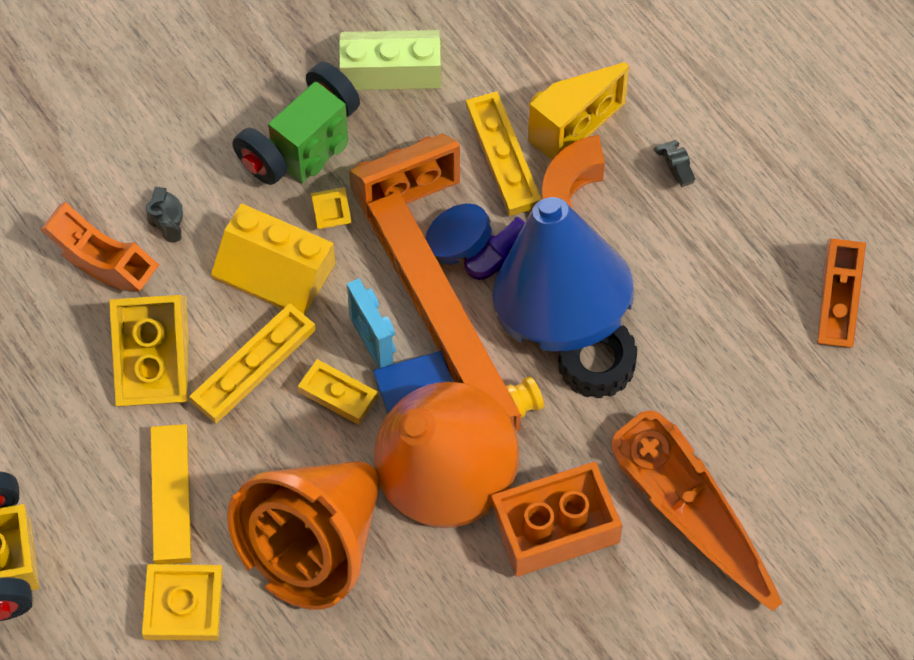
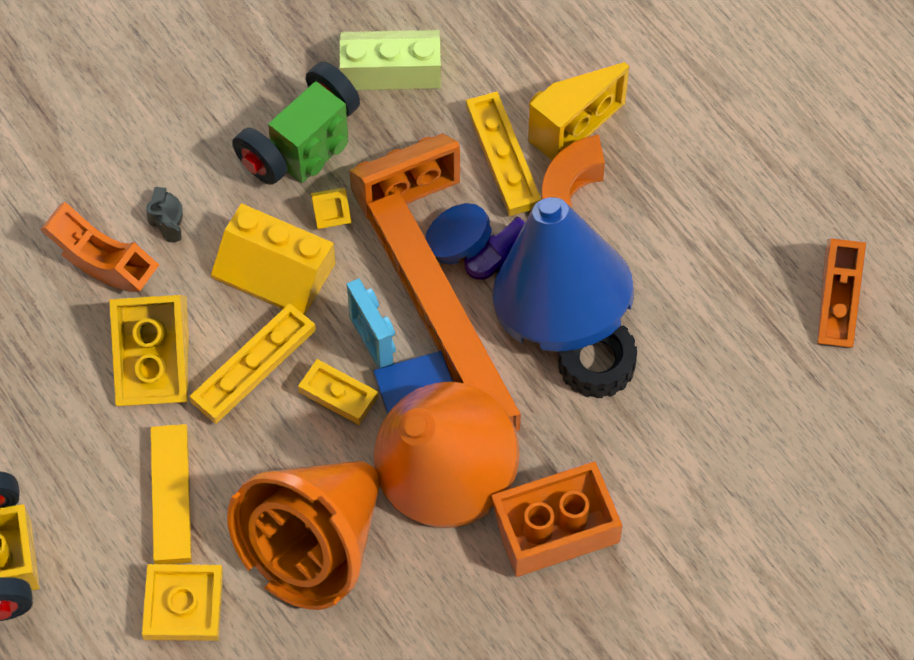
yellow wheel [506,376,544,418] -> none
orange piece [611,410,783,611] -> none
pearl dark grey piece [653,140,695,187] -> none

